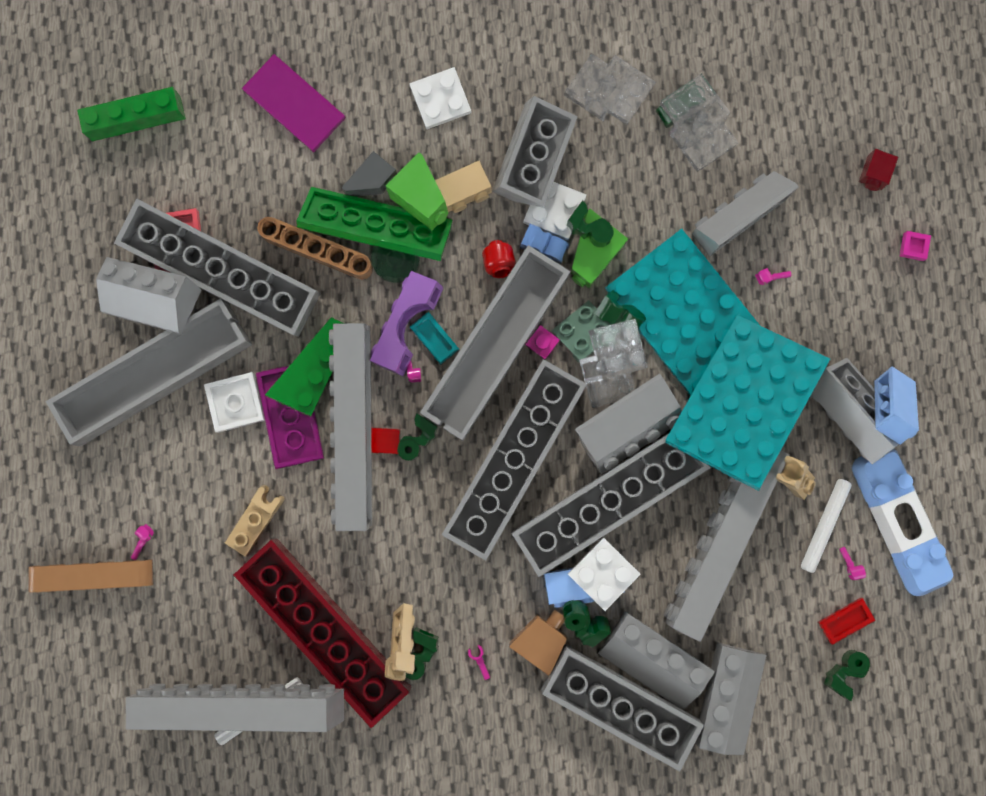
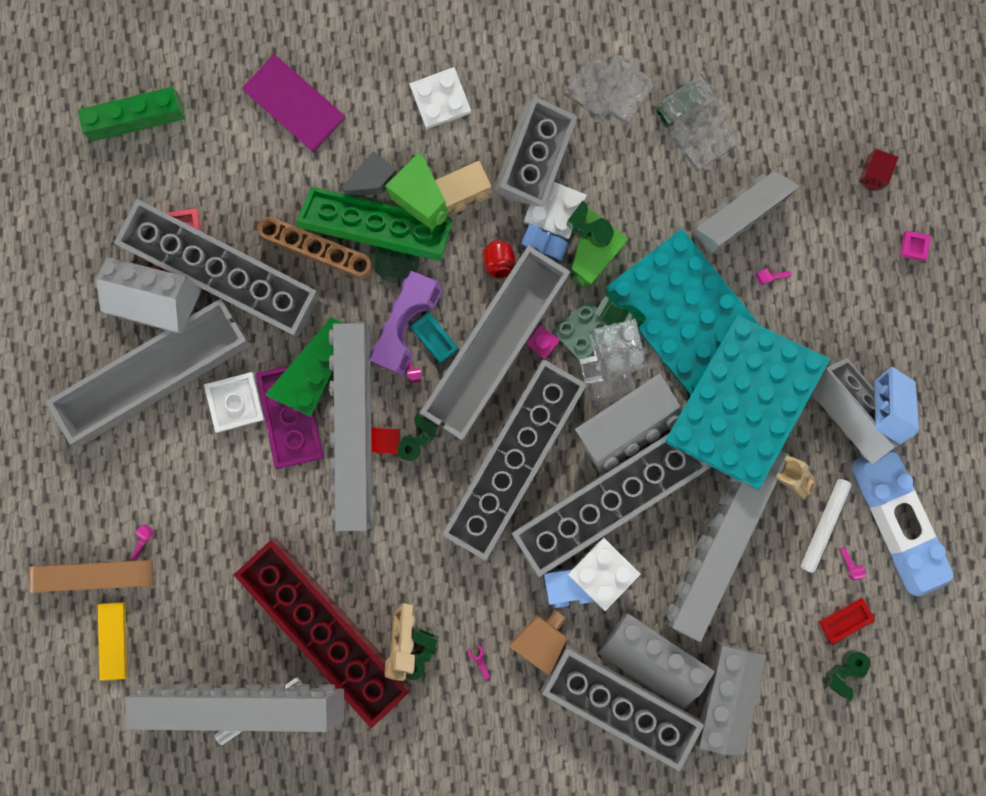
tan plate [225,485,285,557] -> none
dark green leg [562,600,611,648] -> none
none -> yellow tile [98,602,127,681]

